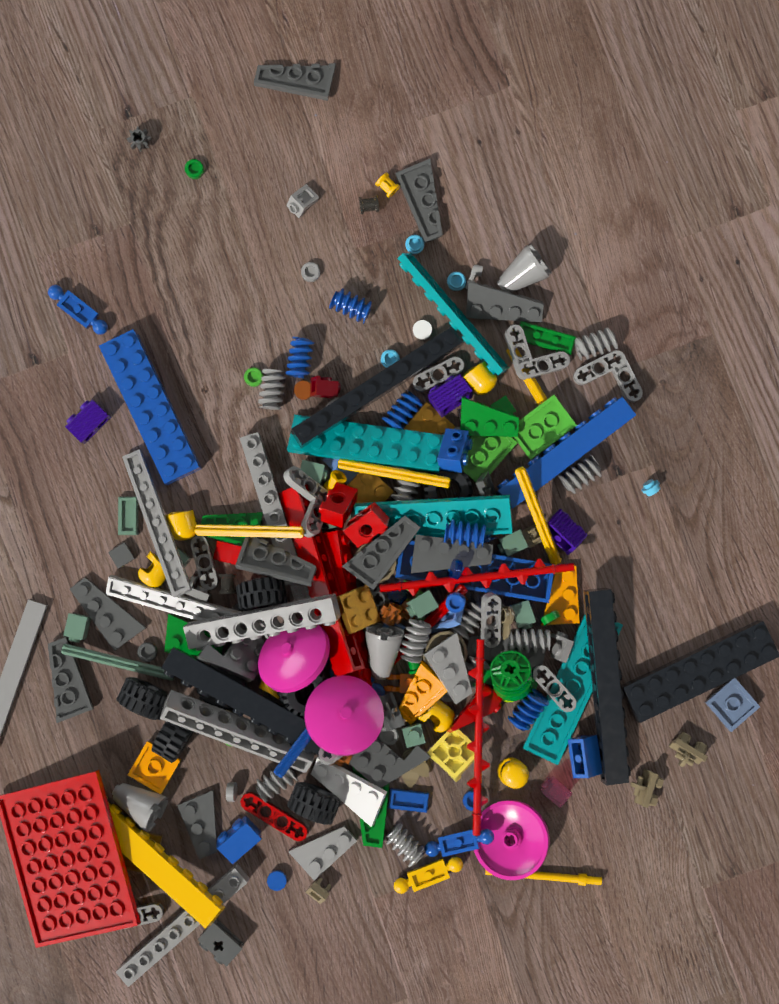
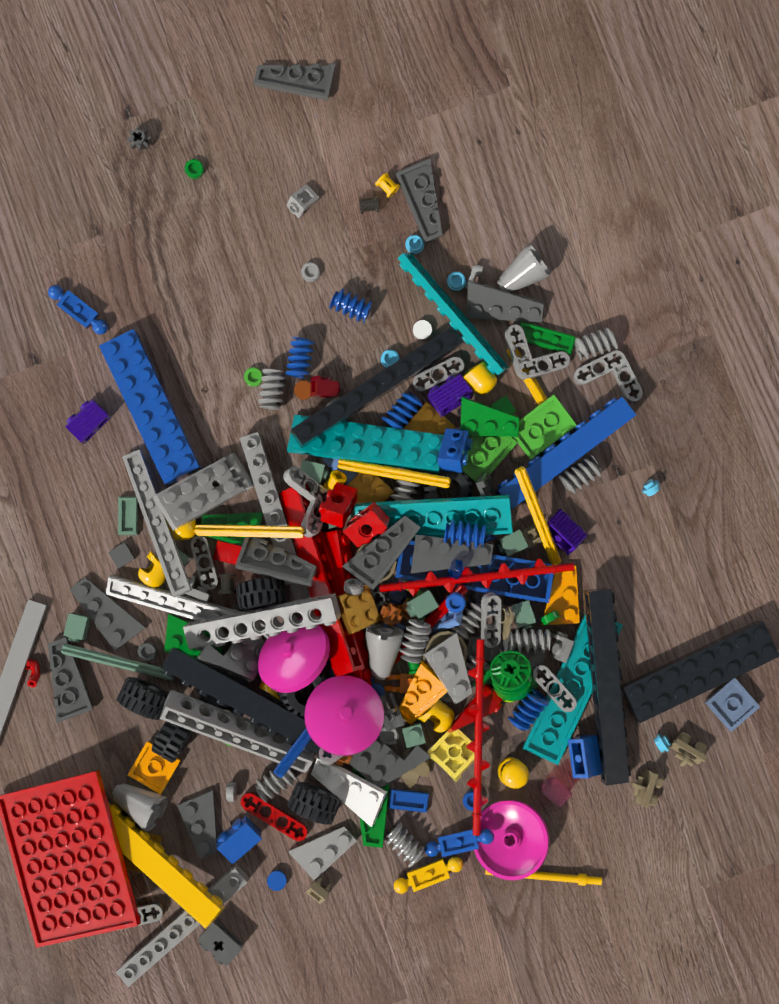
none -> red arm [26,659,41,688]
none -> light grey hinge [154,453,254,531]
none -> light grey tile [344,578,364,595]
none -> medium azure plate [654,733,671,752]

